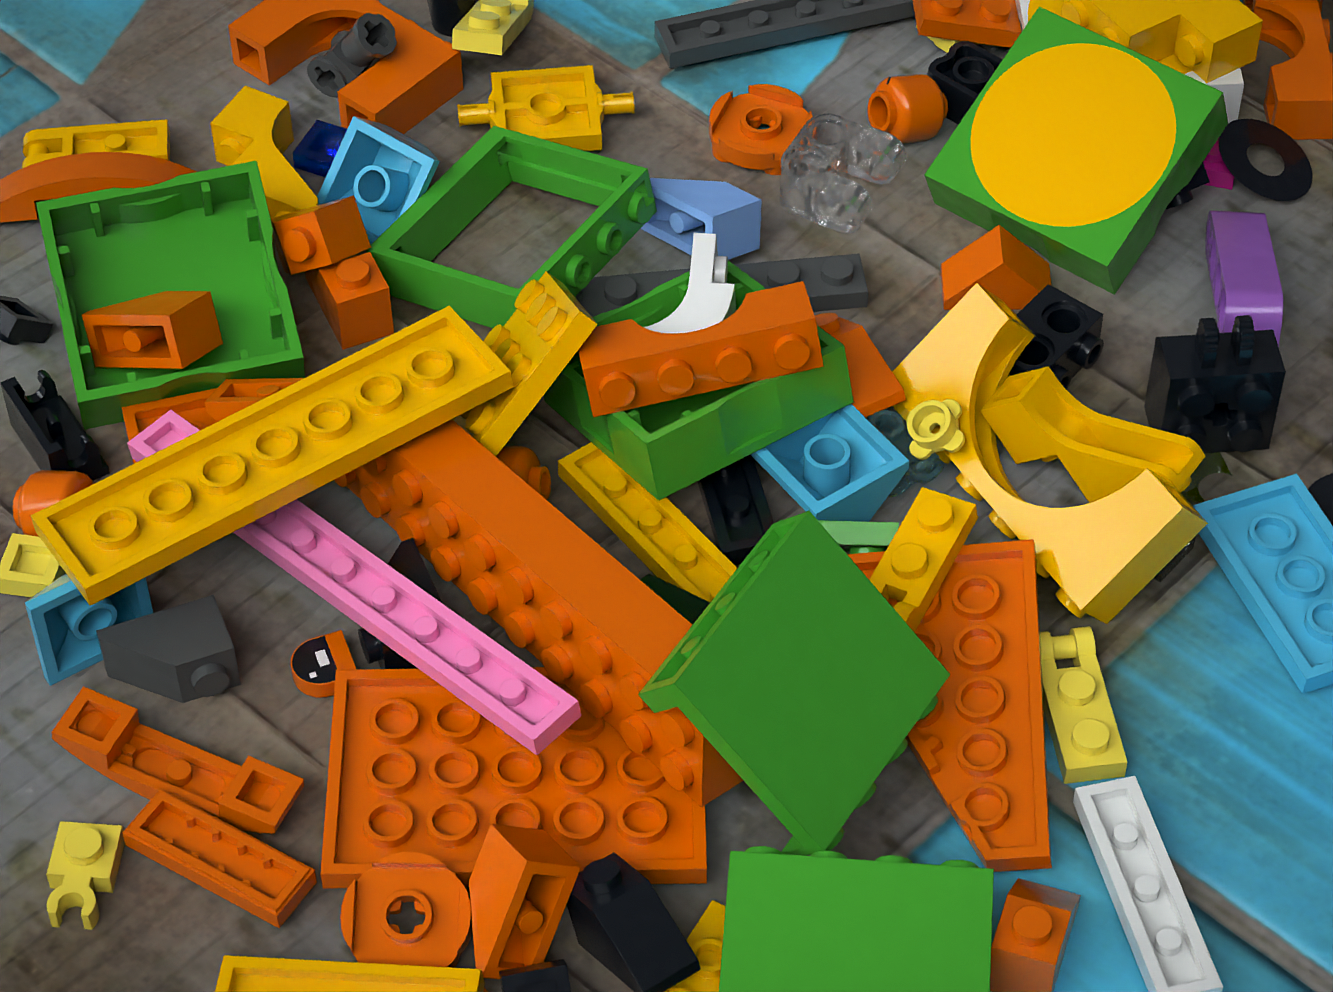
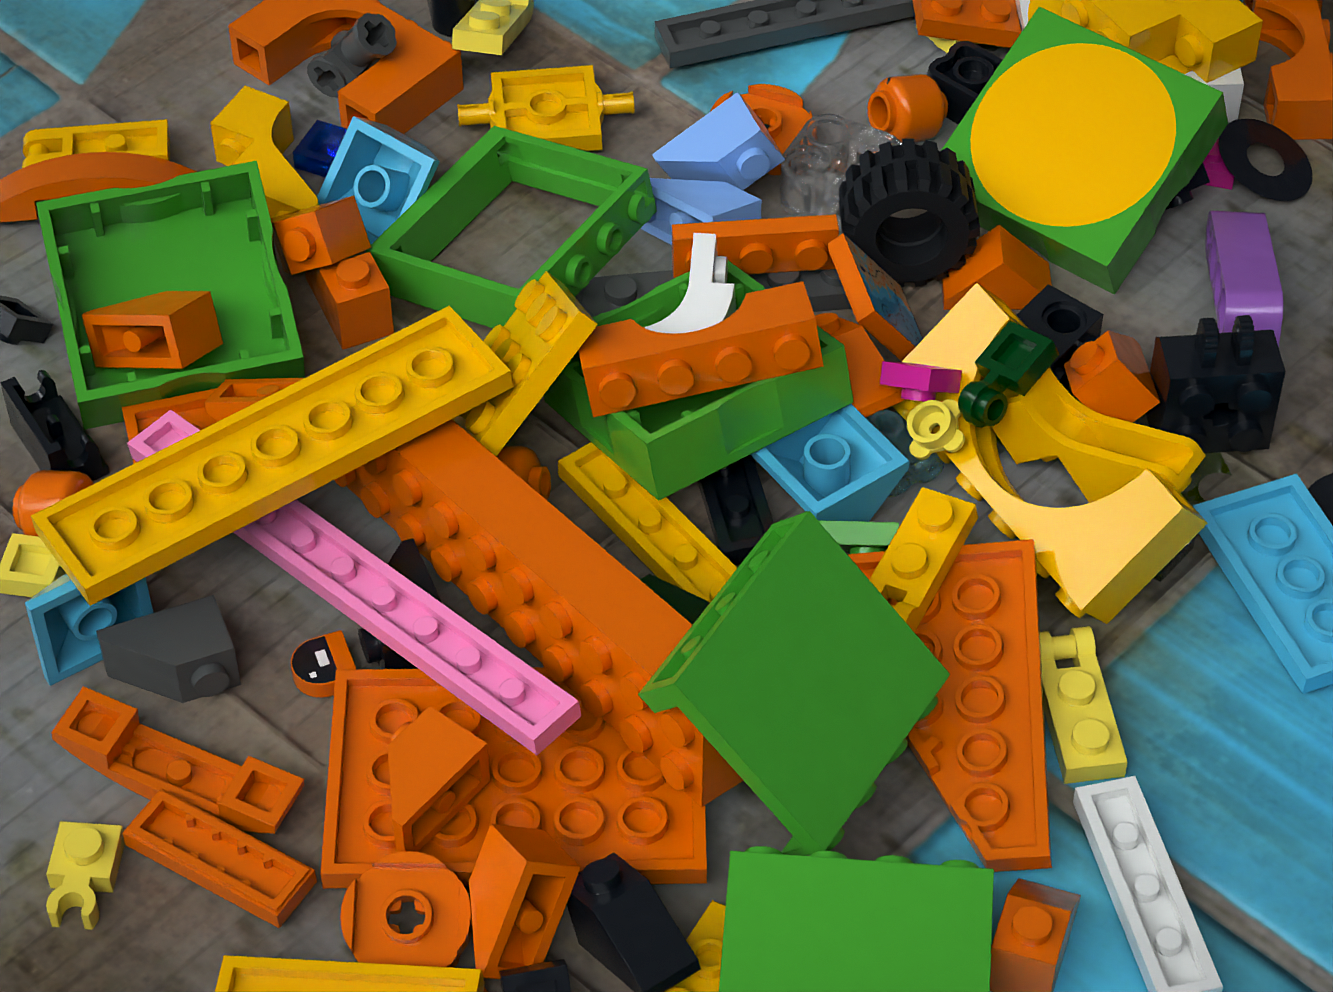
none -> orange slope [387,705,491,852]
none -> light blue slope [652,92,785,190]
none -> orange plate [672,214,839,278]
none -> tile [828,233,923,361]
none -> black tyre [839,139,980,287]
none -> dark pink plate [880,361,962,402]
none -> dark green plate [958,321,1060,427]
none -> orange slope [1064,330,1160,422]

